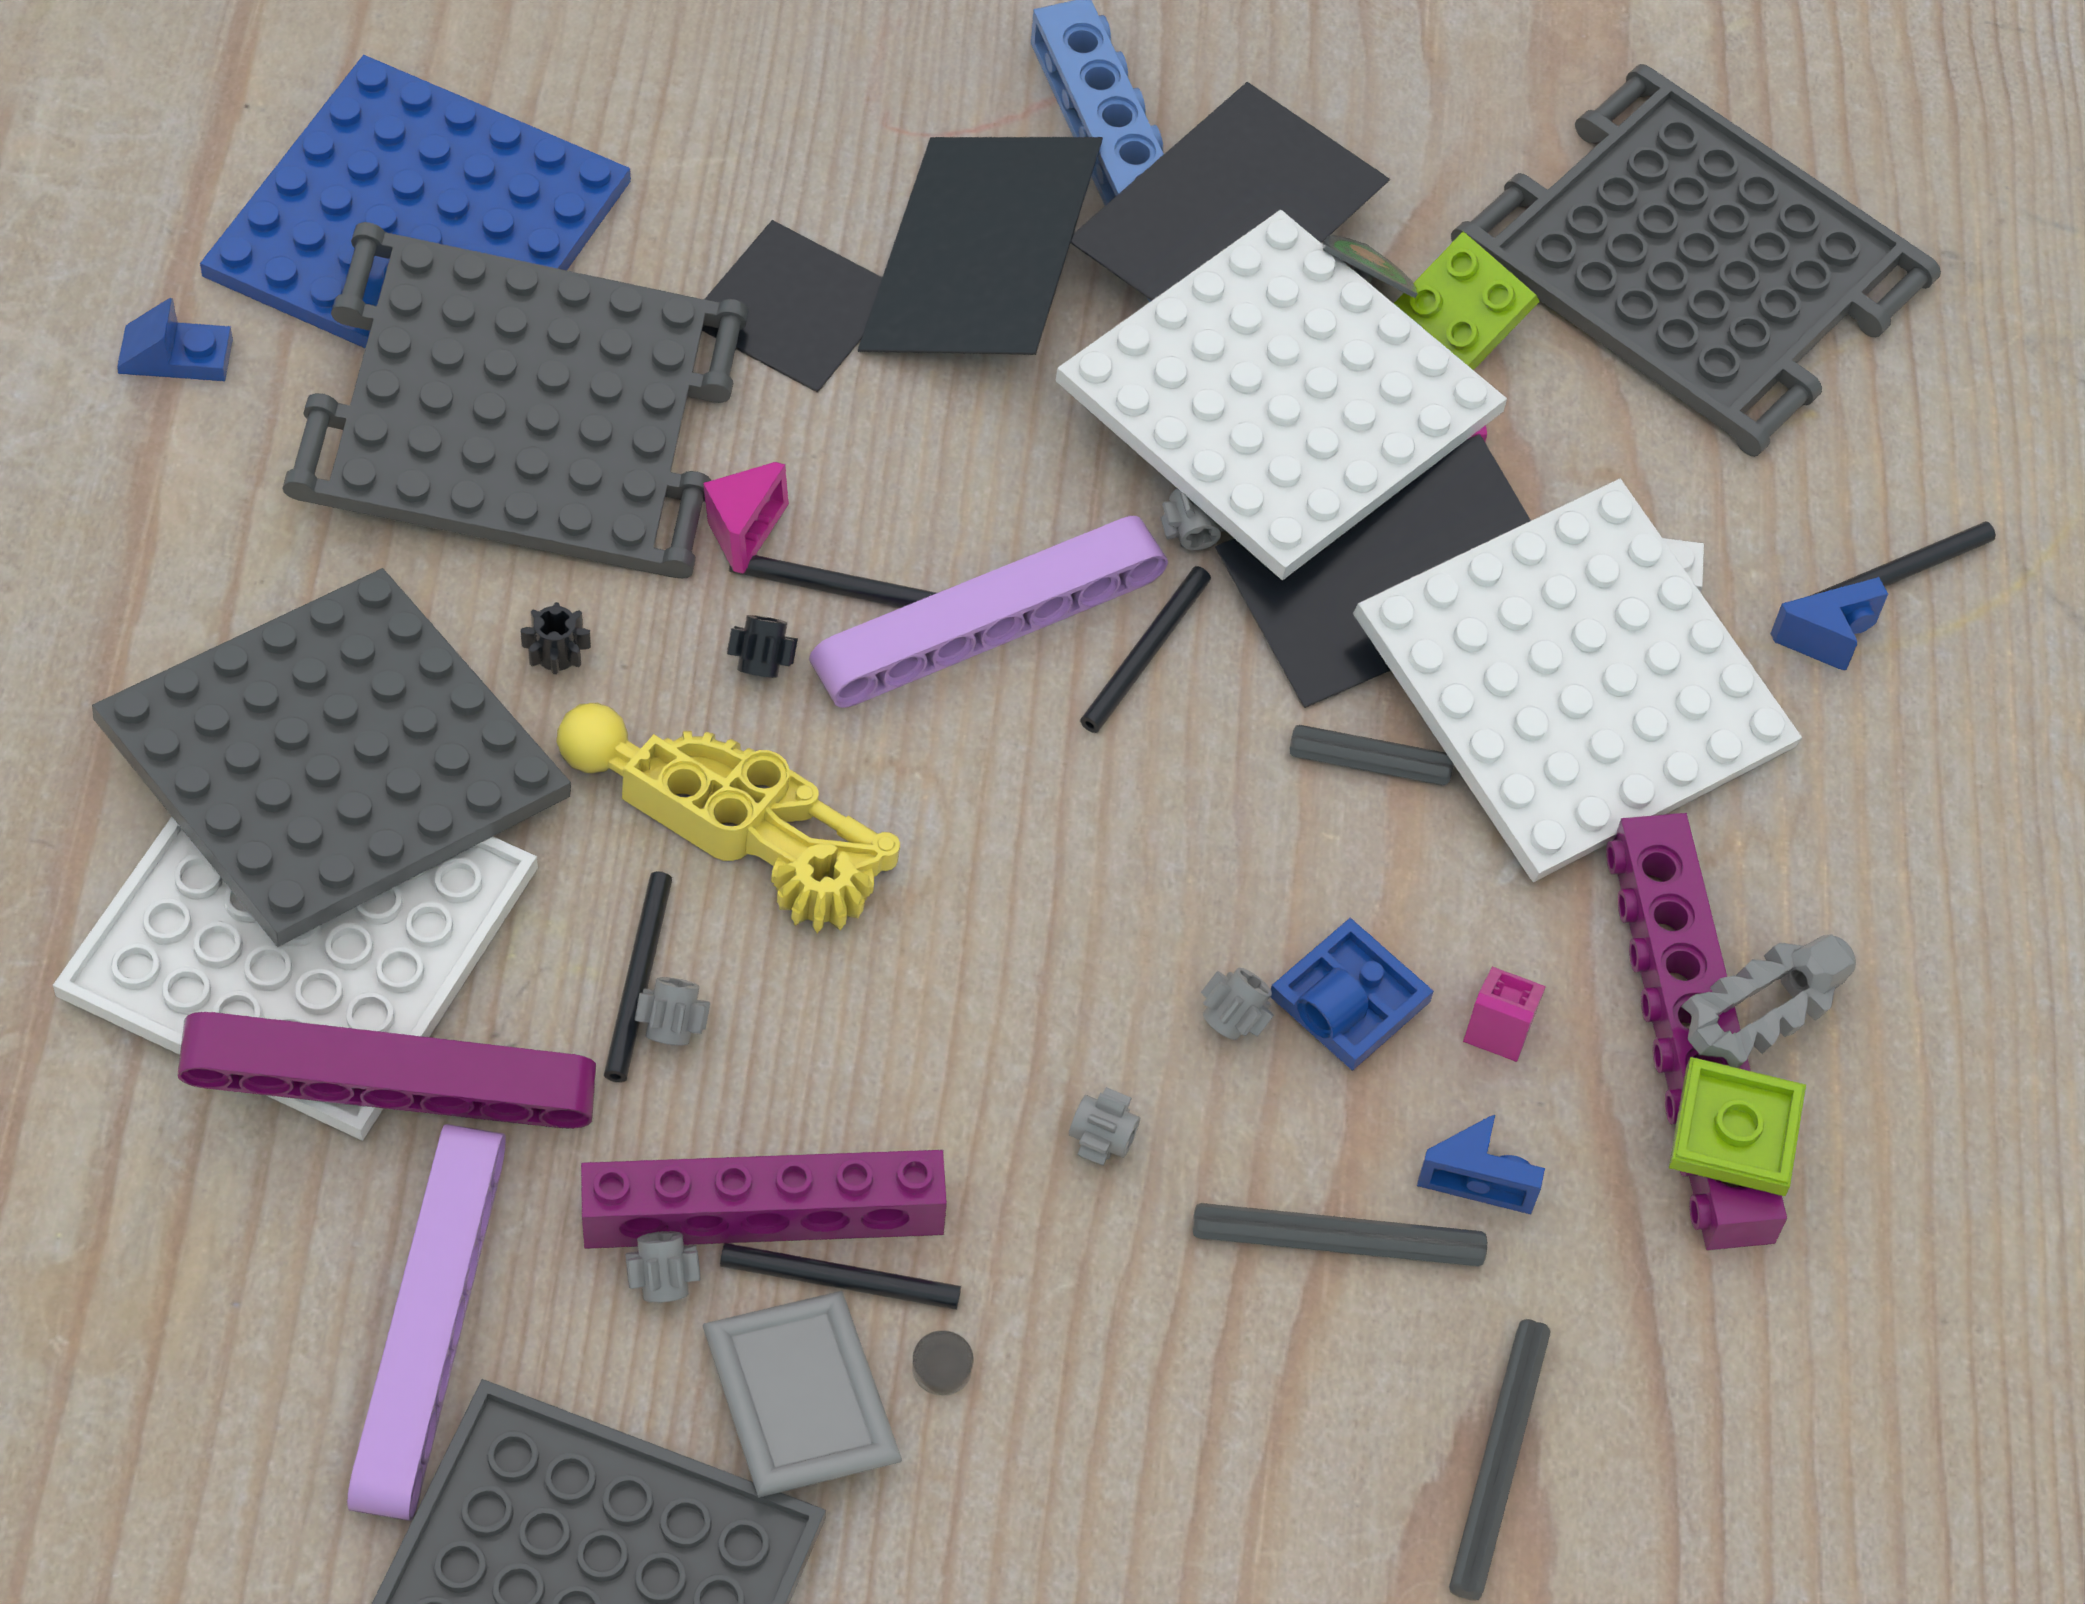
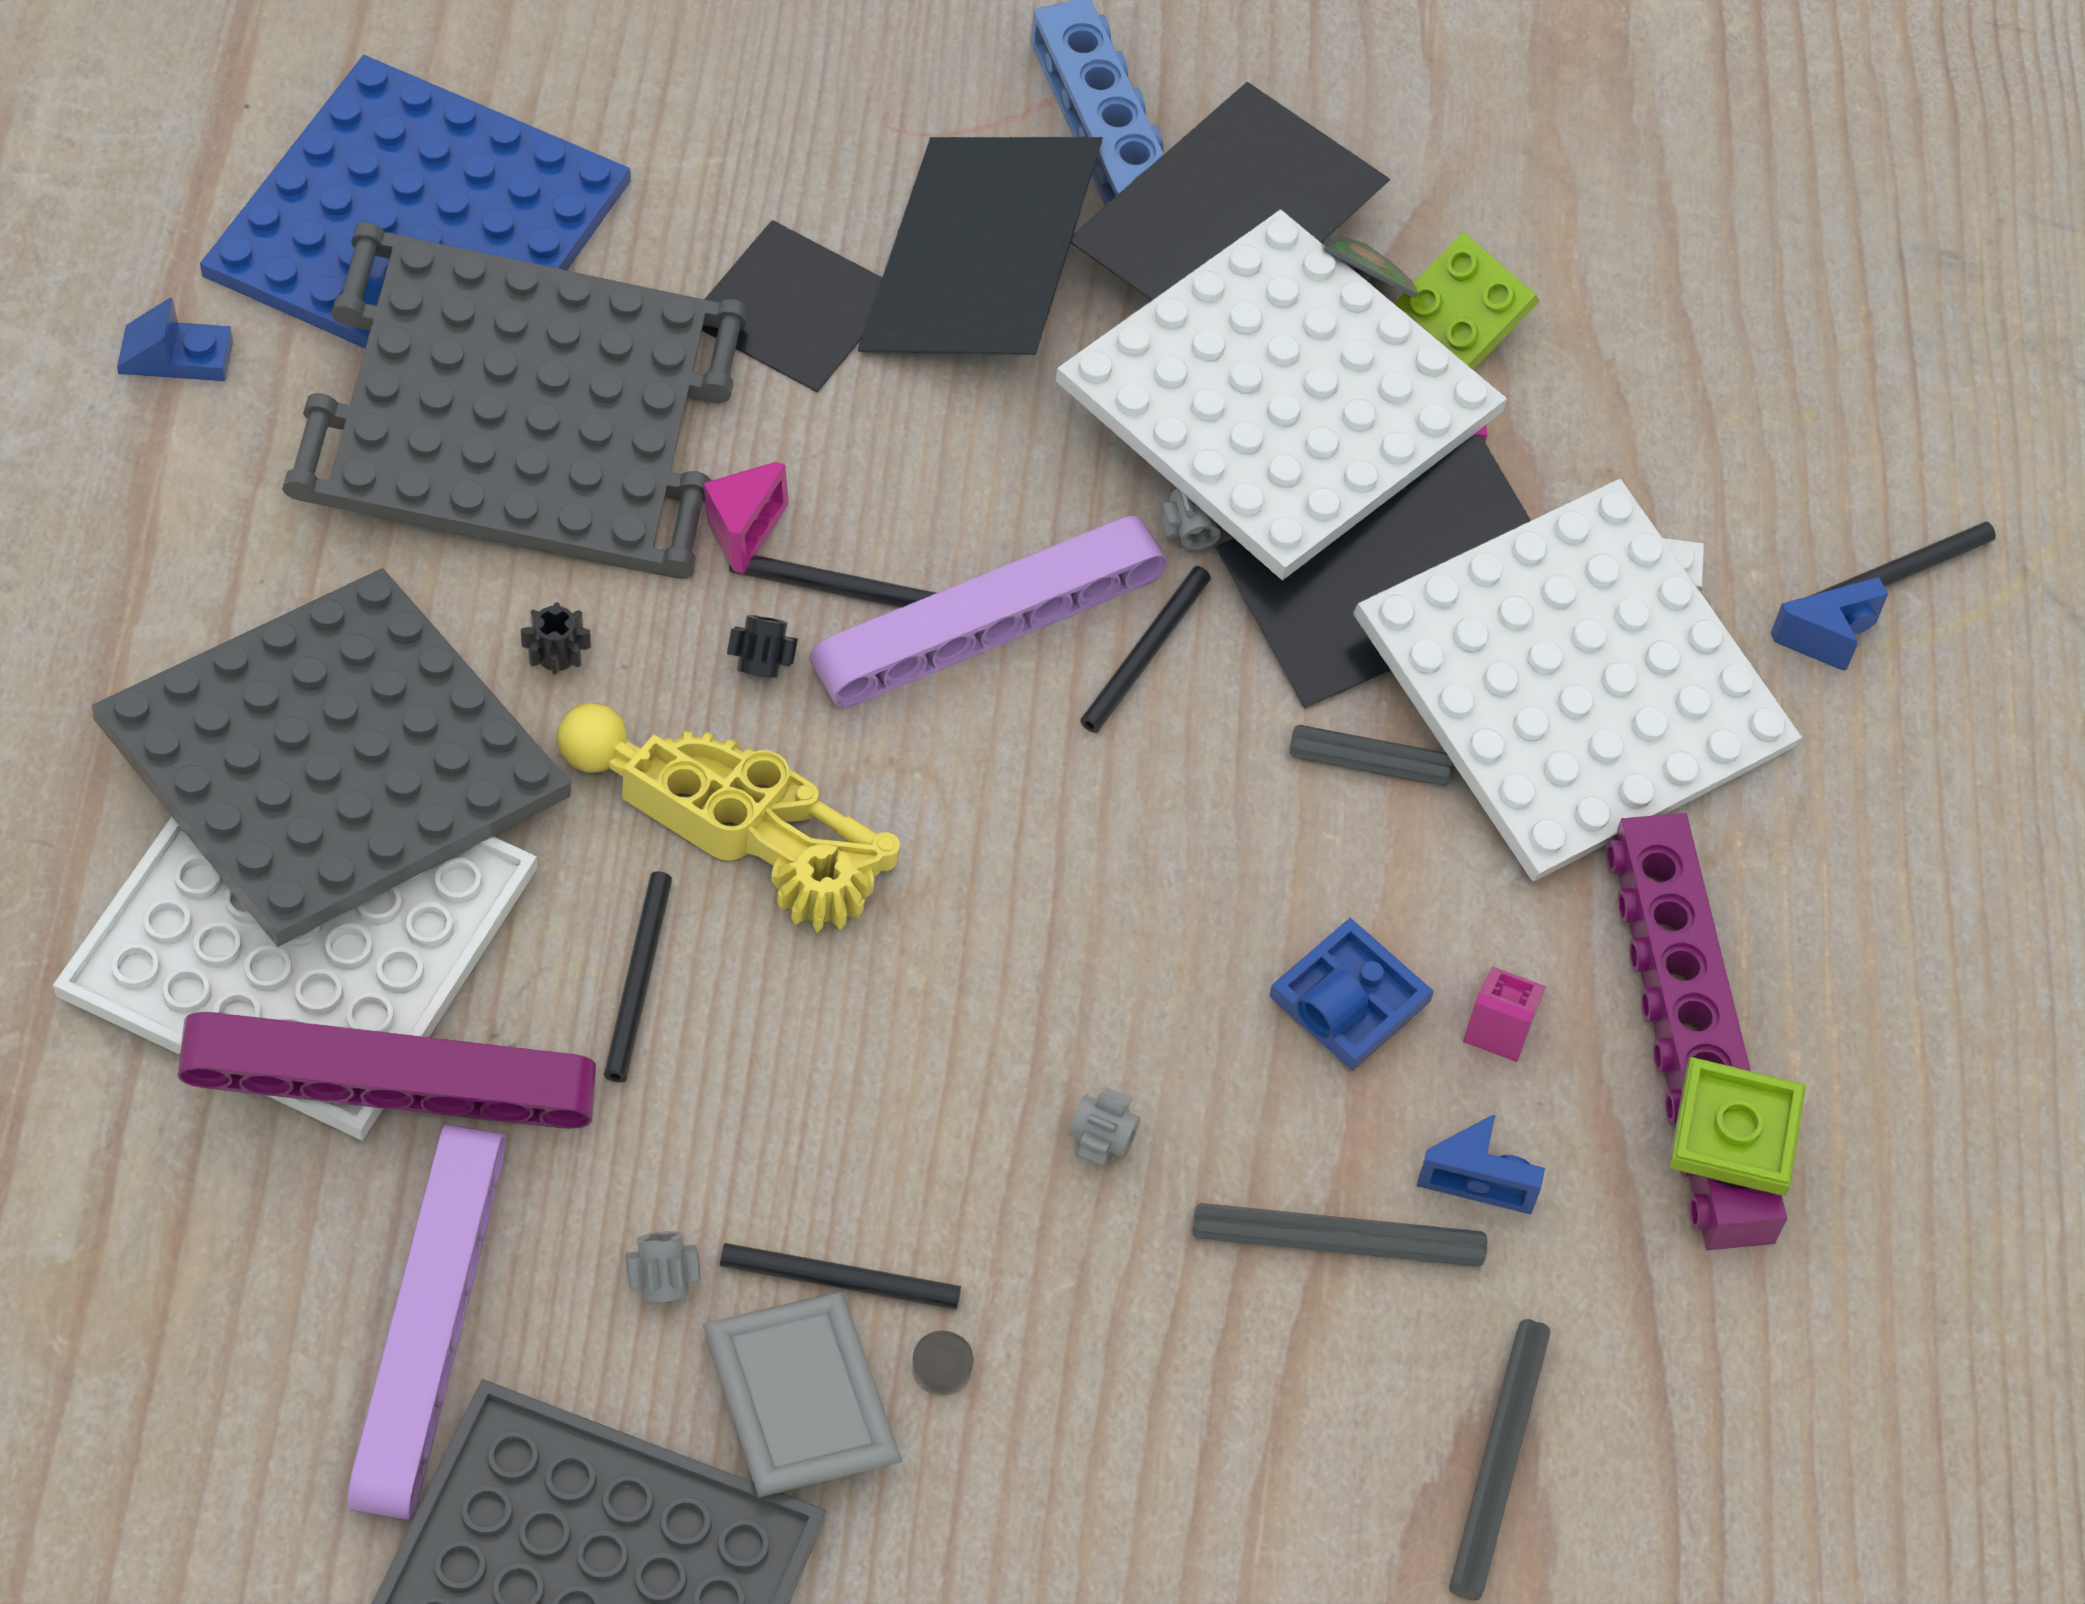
magenta brick [581,1150,947,1249] -> none
light grey gear [635,977,710,1045] -> none
light grey gear [1201,968,1274,1040] -> none
dark grey plate [1451,64,1941,457] -> none
light grey sword [1681,934,1856,1068] -> none

